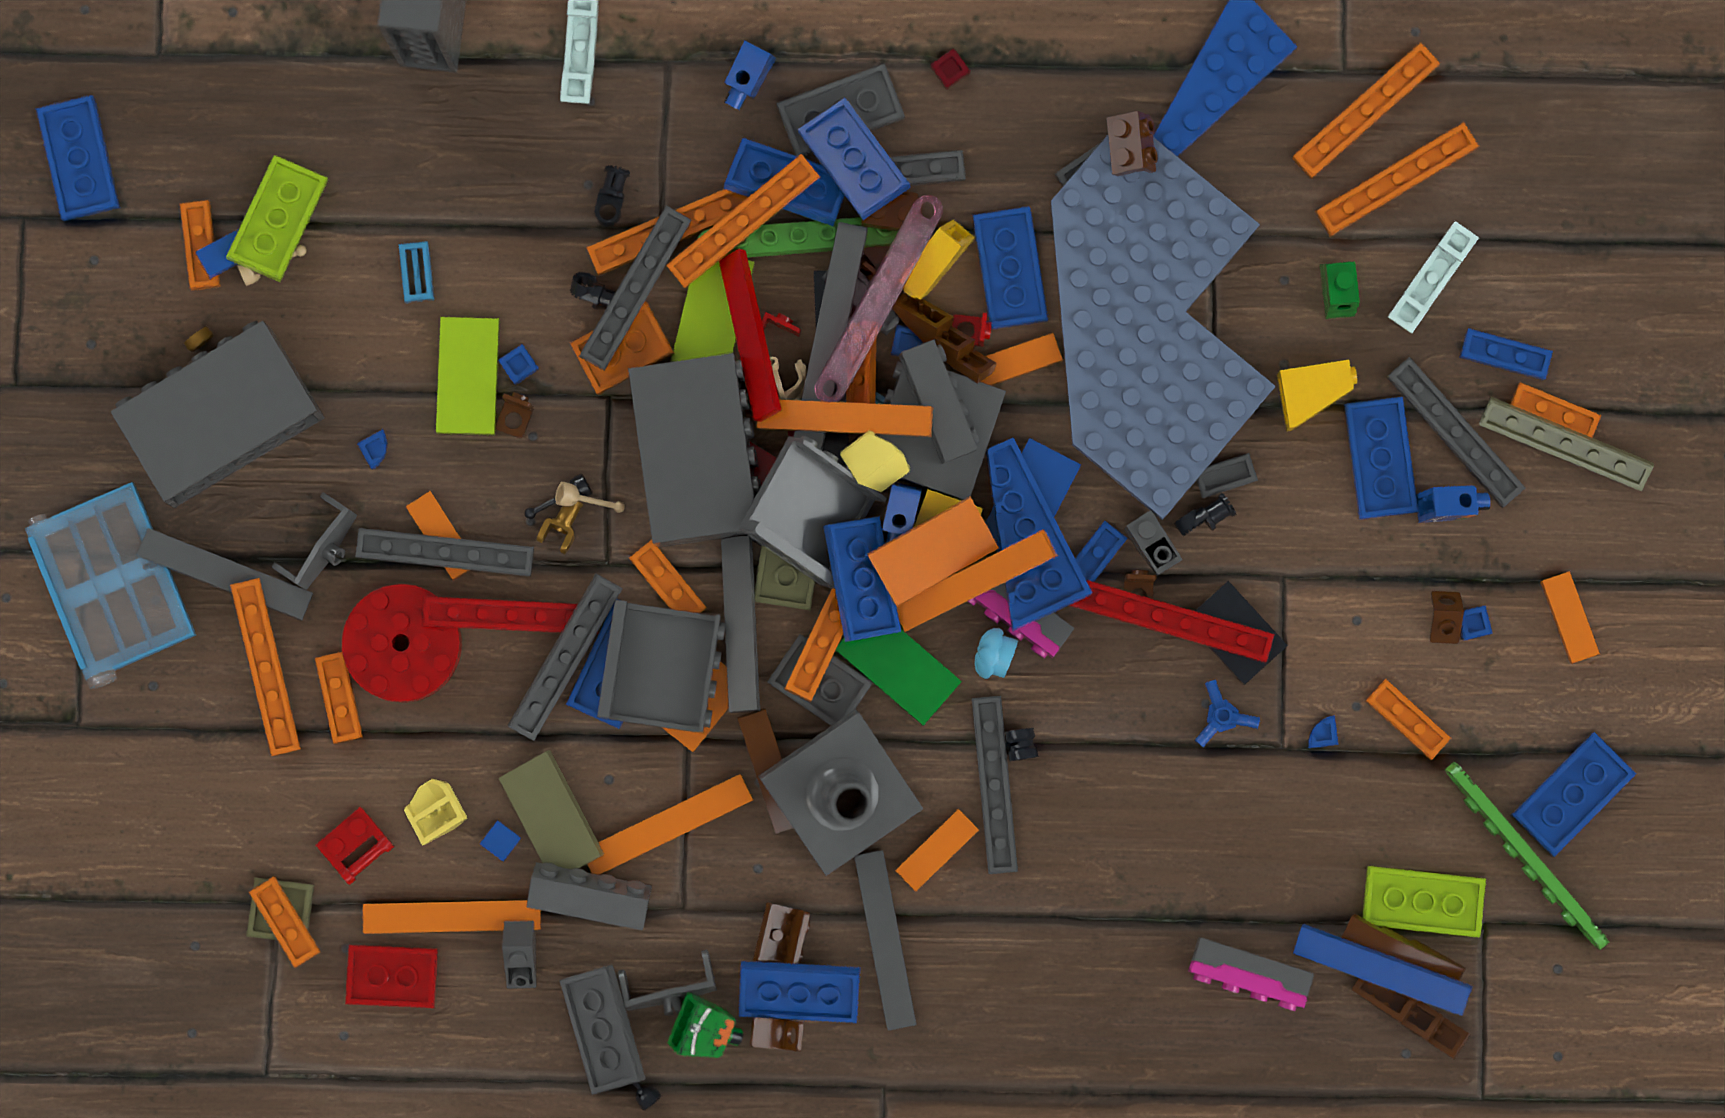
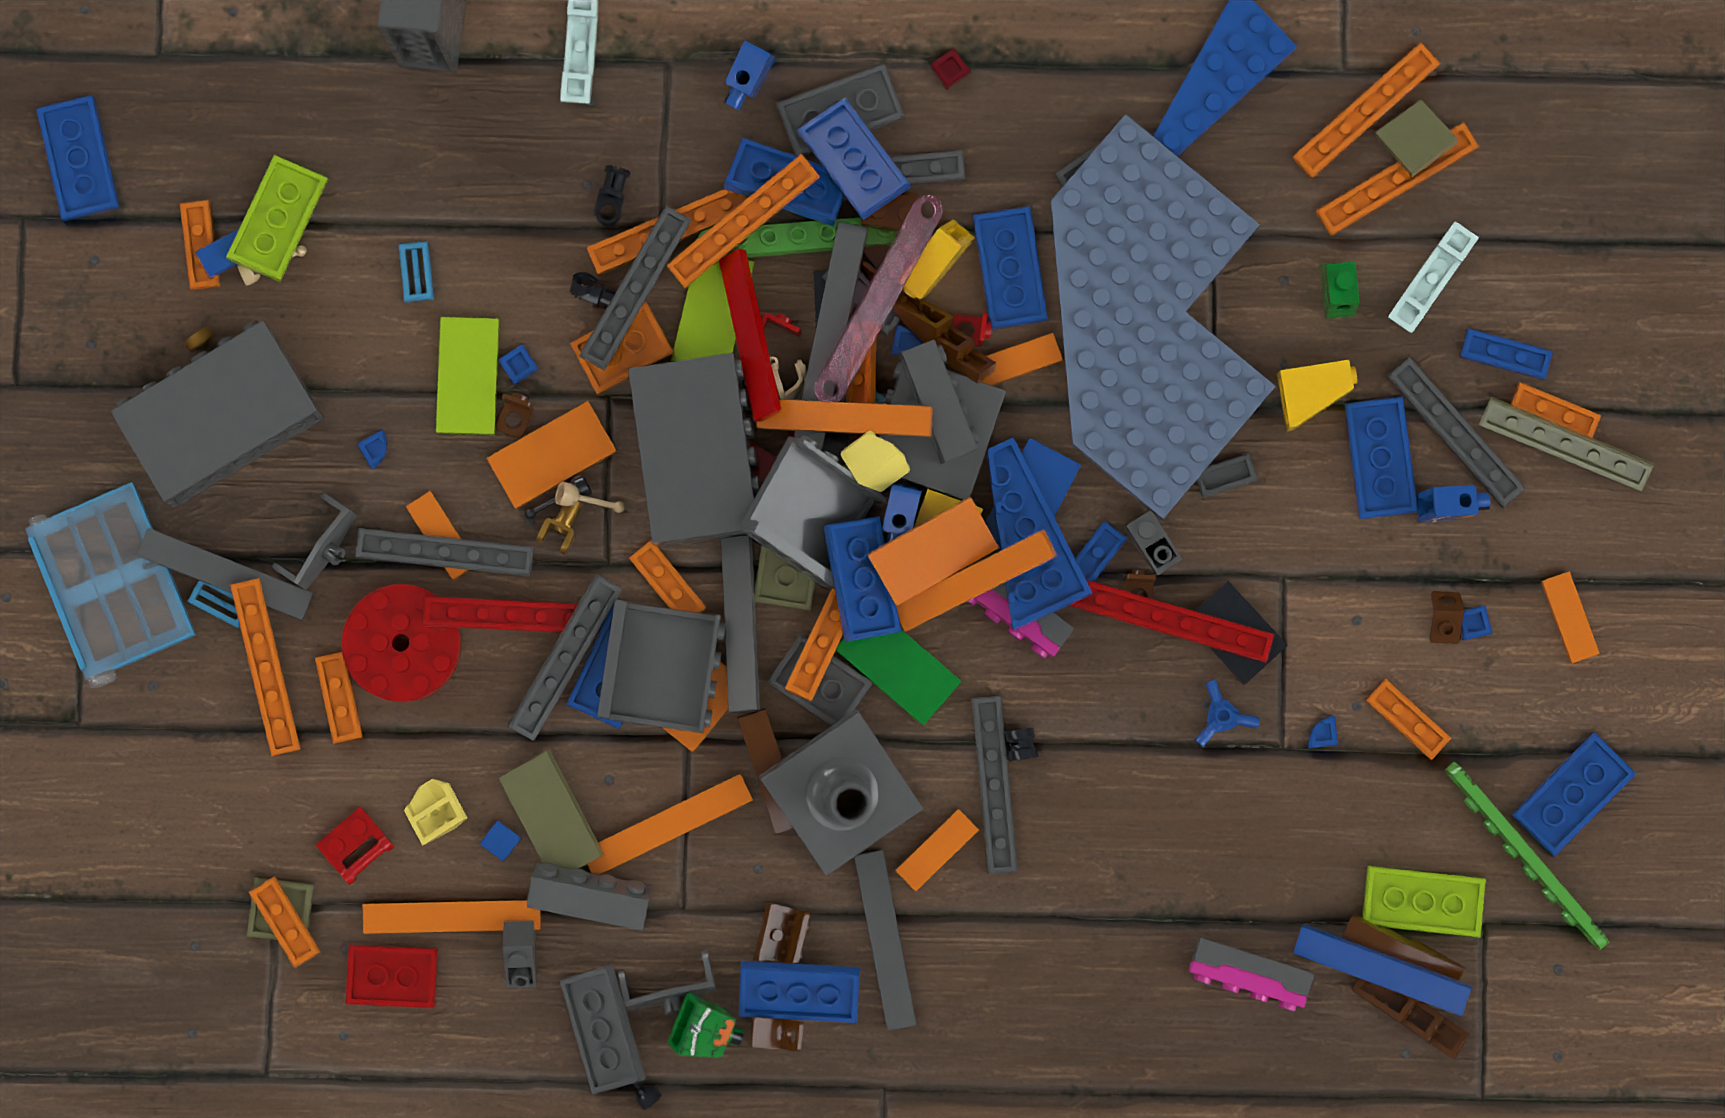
medium azure piece [974,628,1018,679] -> none
reddish brown bracket [1107,111,1158,176] -> none
black connector [1174,493,1237,536] -> none
none -> dark azure tile [187,581,241,629]
none -> orange tile [487,401,617,509]
none -> olive tile [1375,99,1458,177]

